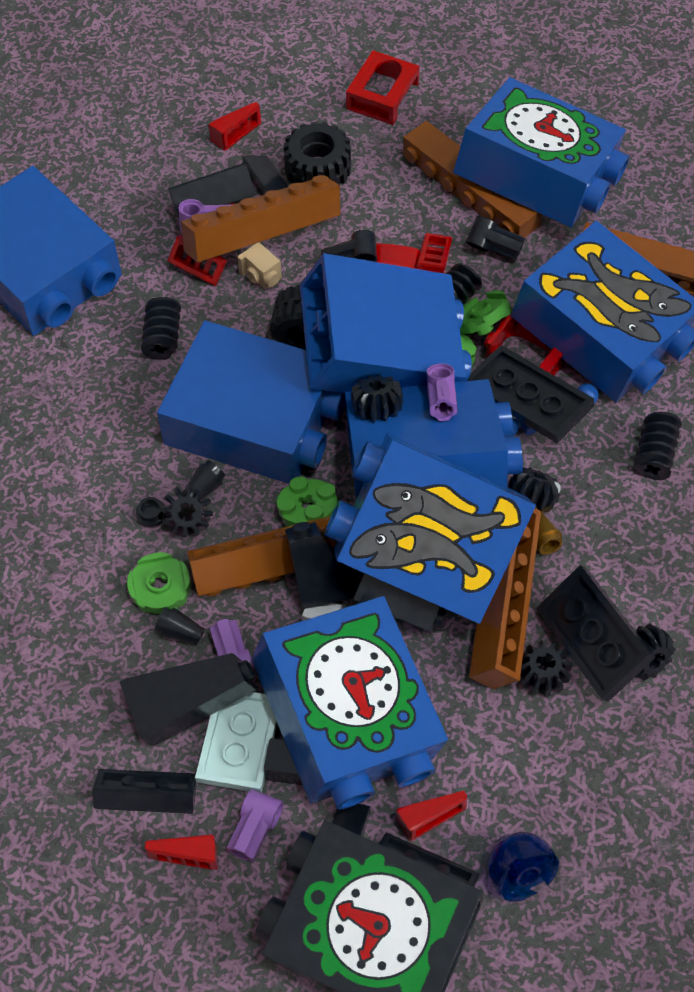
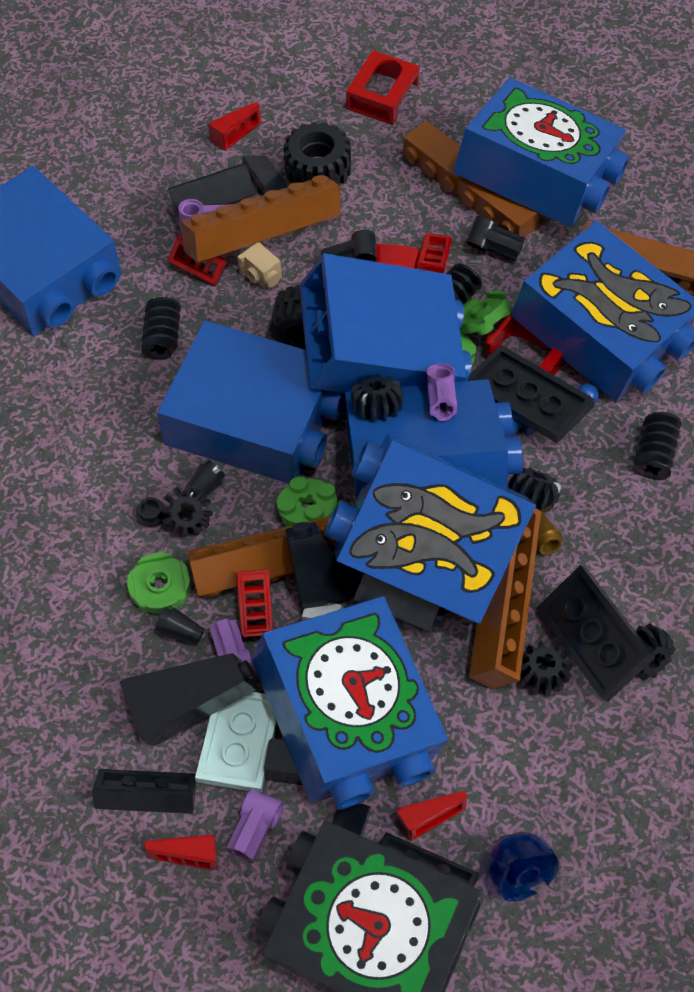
none -> red slope [237,569,274,637]

